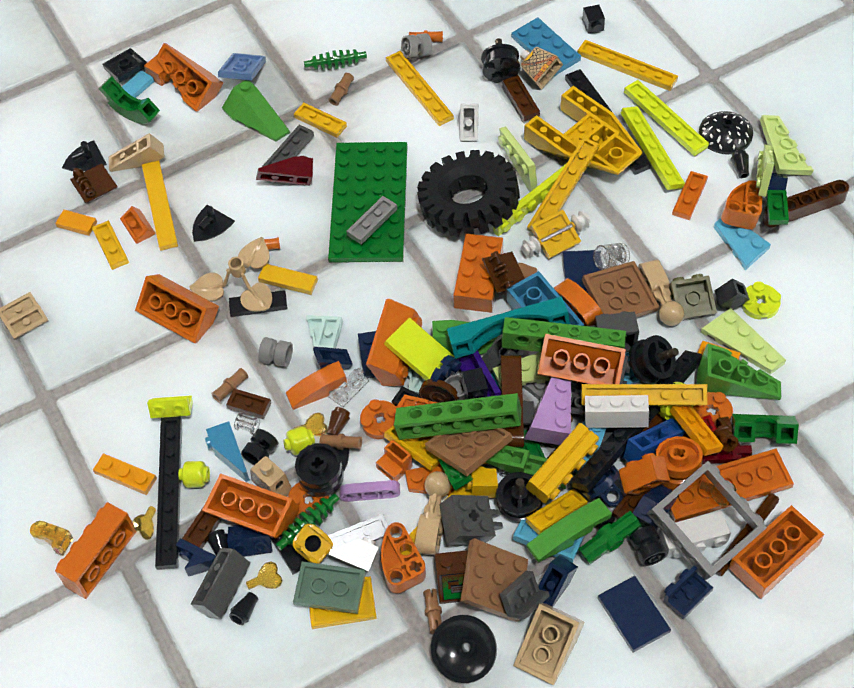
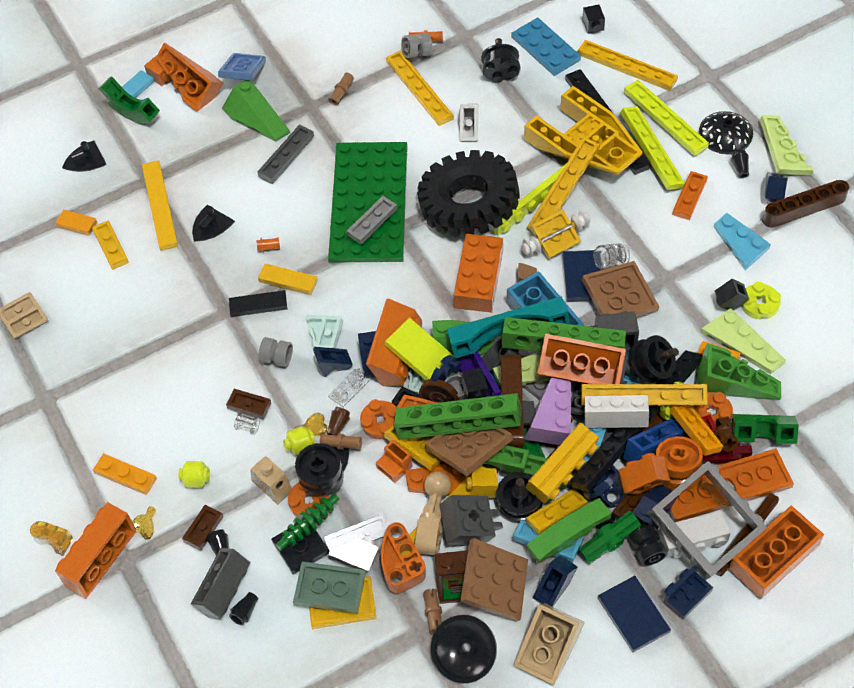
reddish brown hinge [70,163,118,203] -> none
black tile [102,48,147,83] -> none
tan slope [108,133,164,172] -> none
orange slope [120,206,156,244] -> none
orange slope [135,274,219,343] -> none
neon yellow bracket [147,395,193,418] -> none
black plate [155,416,182,570] -> none
dark blue slope [176,538,216,576] -> none
tan plant [189,237,272,311] -> none
orange slope [202,473,299,538] -> none
dark azure slope [205,421,250,482] -> none
medium nougat pin [211,368,248,403] -> none
dark blue bracket [227,524,273,557] -> none
black wheel [241,429,279,465] -> none
clear yellow rock [246,561,283,589] -> none
dark red slope [256,156,313,186] -> none
orange slope [286,361,347,410] -> none
yellow piece [293,524,333,564] -> none
yellow tile [294,102,347,138] -> none
green piece [304,49,367,70] -> none
lavender beam [340,480,400,502] -> none
green plate [438,459,473,491] -> none
reddish brown hinge [482,251,525,293] -> none
yellowish green wing [498,126,537,192] -> none
dark grey bracket [500,570,550,620] -> none
reddish brown plate [502,75,540,121] -> none
tan torso [520,47,563,90] -> none
orange beam [554,278,603,326] -> none
tan beam [638,259,684,326] -> none
olive plate [670,274,717,320] -> none
orange beam [721,180,762,229] -> none
yellowish green wing [756,144,774,197] -> none
green plate [766,190,789,225] -> none

